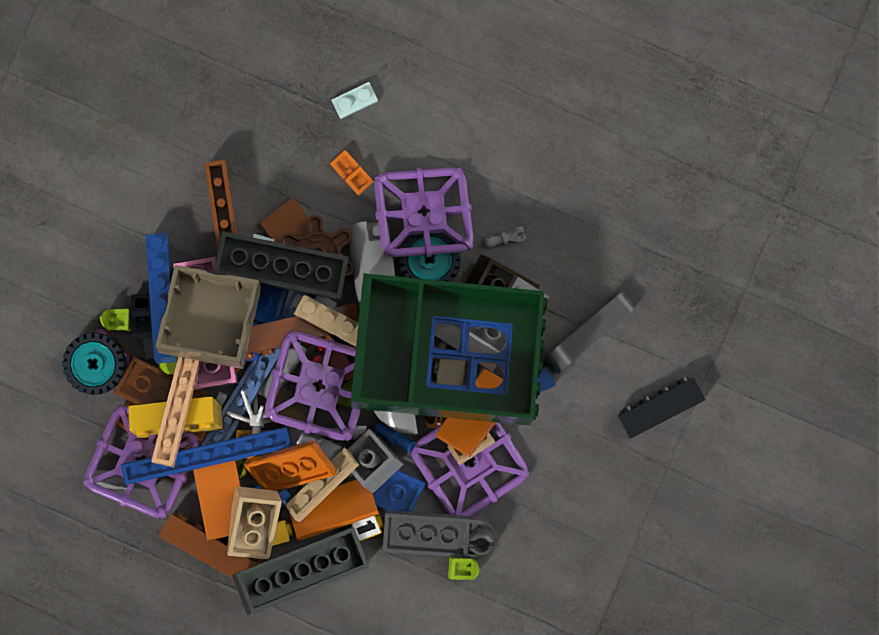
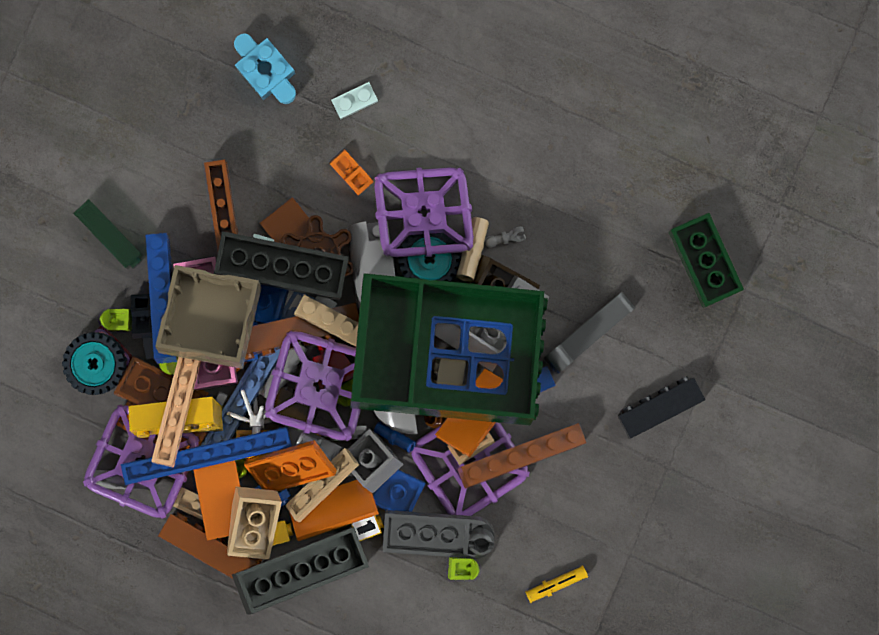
none -> clear green brick [73,199,143,269]
none -> tan plate [173,487,203,520]
none -> medium azure brick [234,34,296,104]
none -> tan axle [457,217,489,282]
none -> dark orange brick [457,423,586,489]
none -> yellow pin [525,565,588,603]
none -> dark green brick [668,213,744,308]

